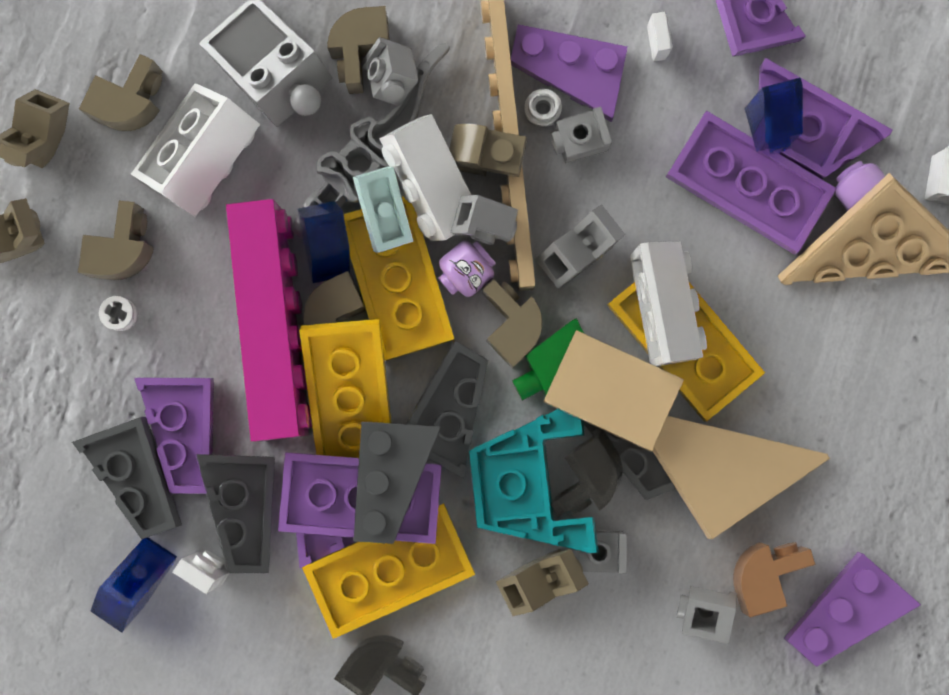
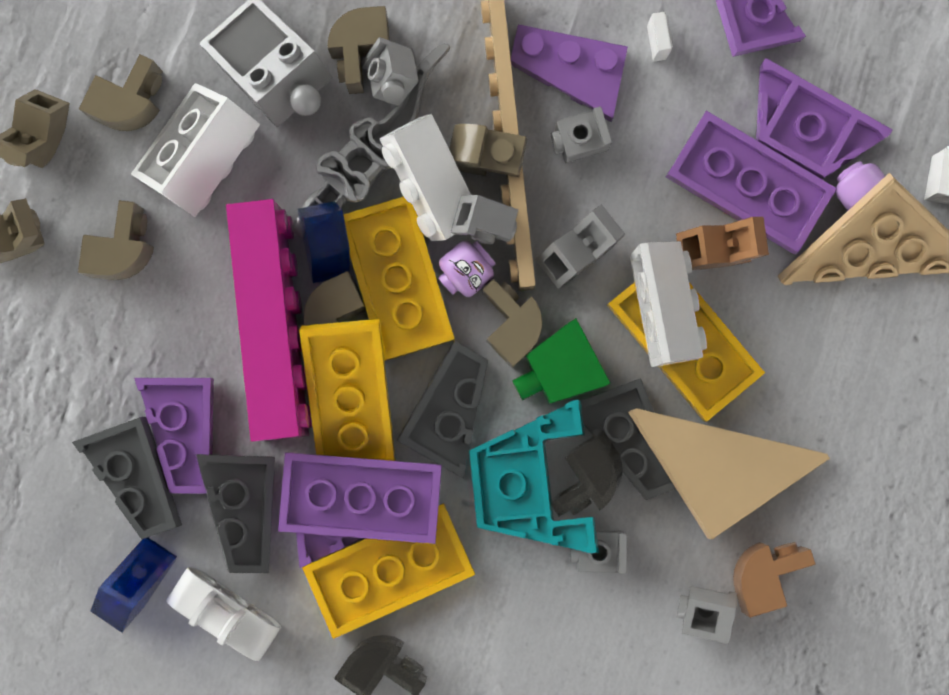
white bush [99,296,138,331] -> none
white plate [172,550,230,594] -> none
light aqua plate [353,166,413,253] -> none
dark grey wing [353,422,441,544] -> none
dark tan brick [496,549,589,616] -> none
white plate [524,89,562,127] -> none
tan tile [543,330,684,452] -> none
clear blue slope [744,77,803,154] -> none
medium lavender wing [784,552,921,667] -> none
none -> white piece [166,566,281,661]
none -> medium nougat brick [676,217,769,270]

